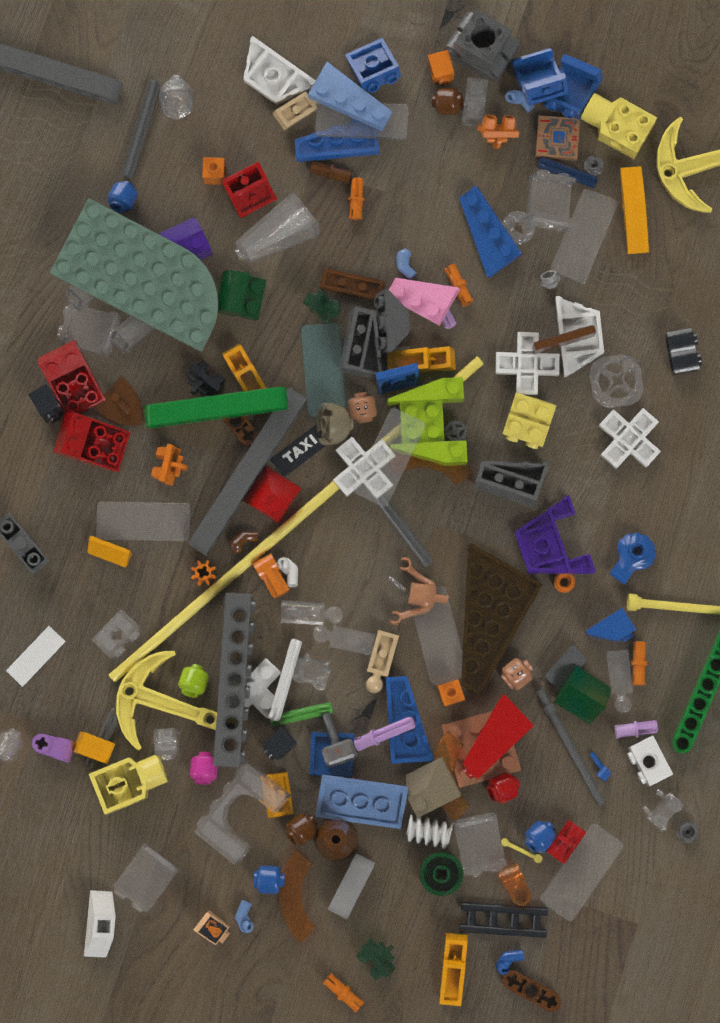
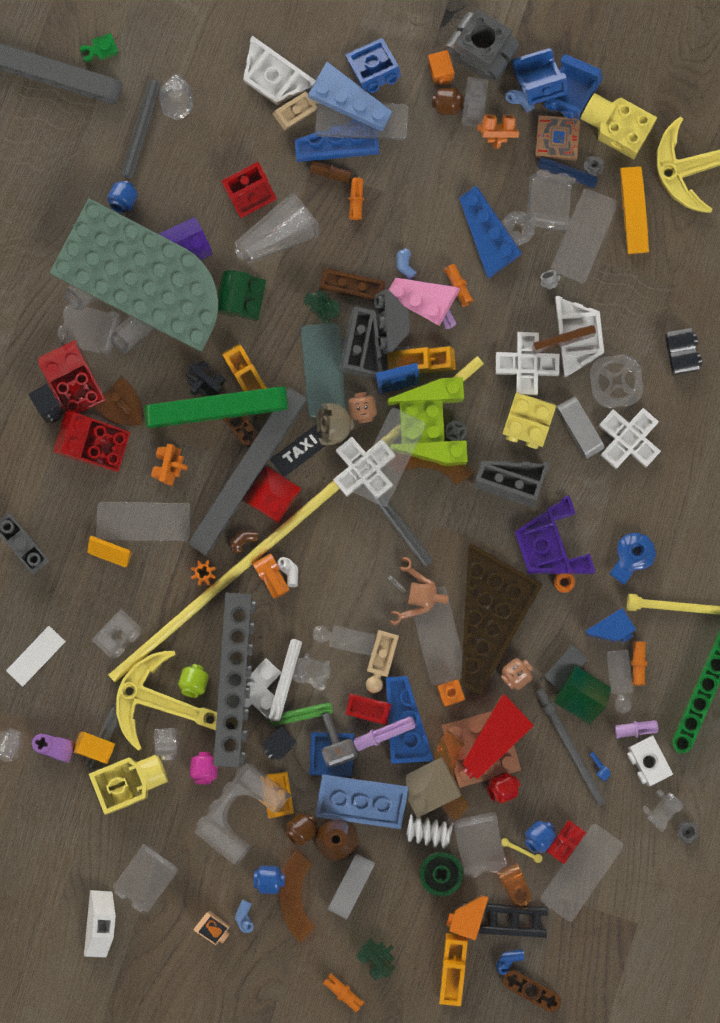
orange brick [202,157,226,185] -> none
clear plate [281,601,343,625] -> none
none -> green plate [80,33,119,63]
none -> red plate [345,693,392,725]
none -> orange slope [446,895,488,941]
none -> light grey beam [556,396,605,459]

